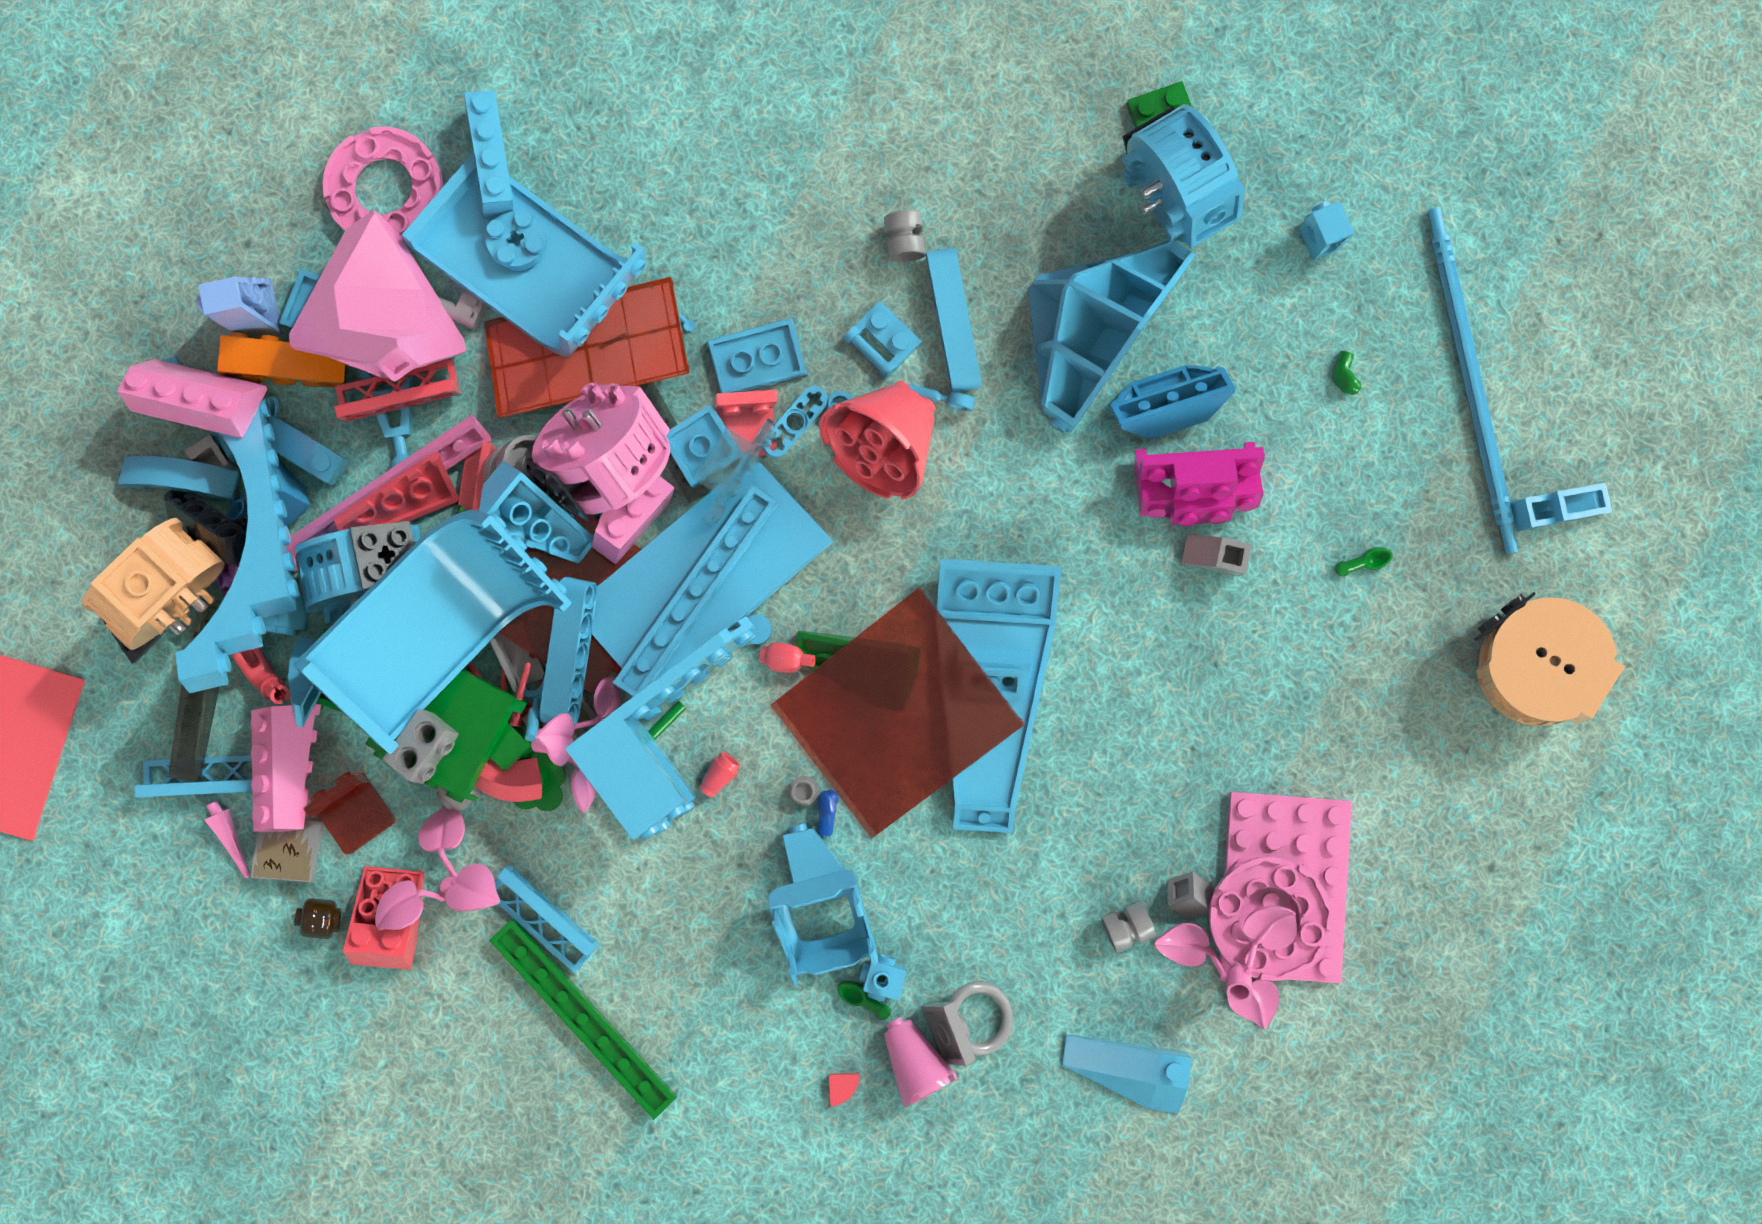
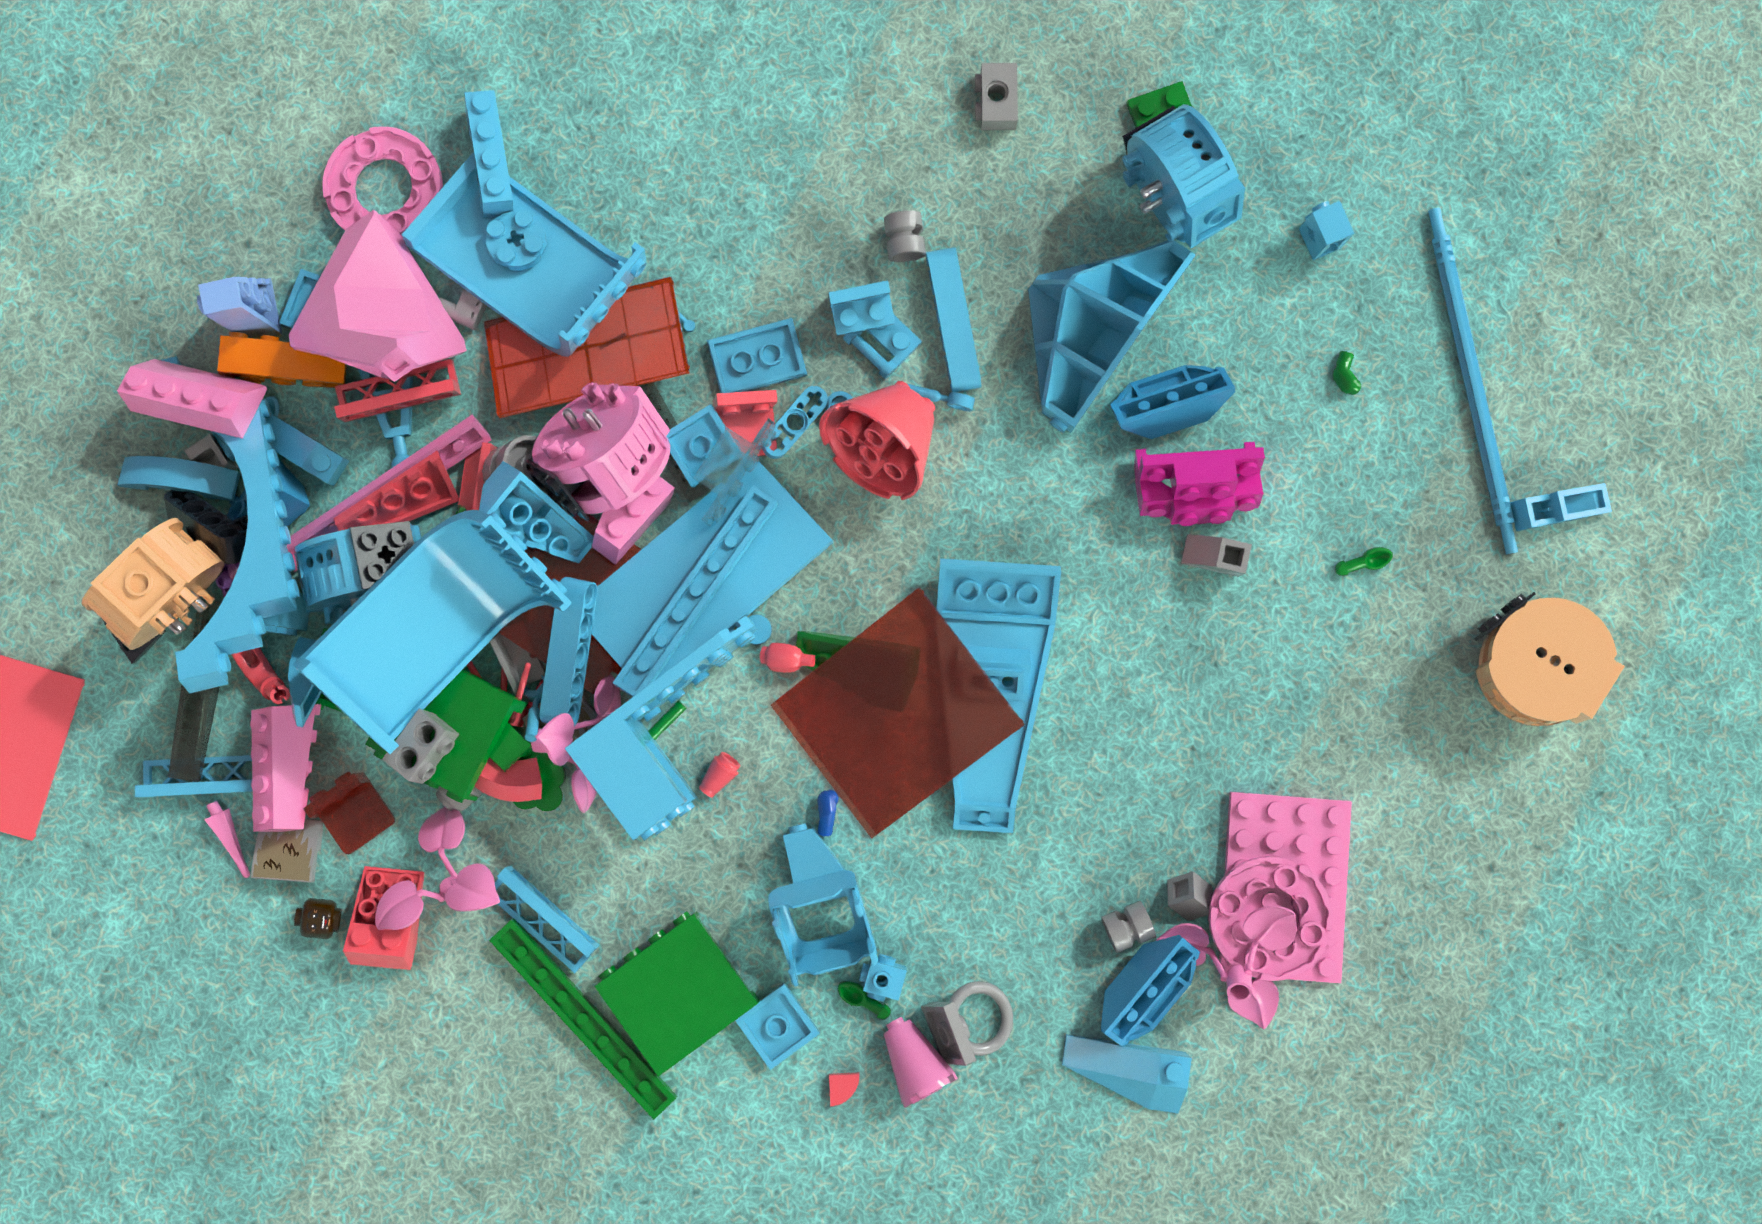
light grey plate [789,776,819,806] -> none
none -> green panel [594,911,760,1077]
none -> medium azure plate [735,982,820,1070]
none -> medium azure bracket [828,280,895,336]
none -> light grey brick [975,63,1018,130]
none -> dark azure wedge [1101,935,1200,1047]

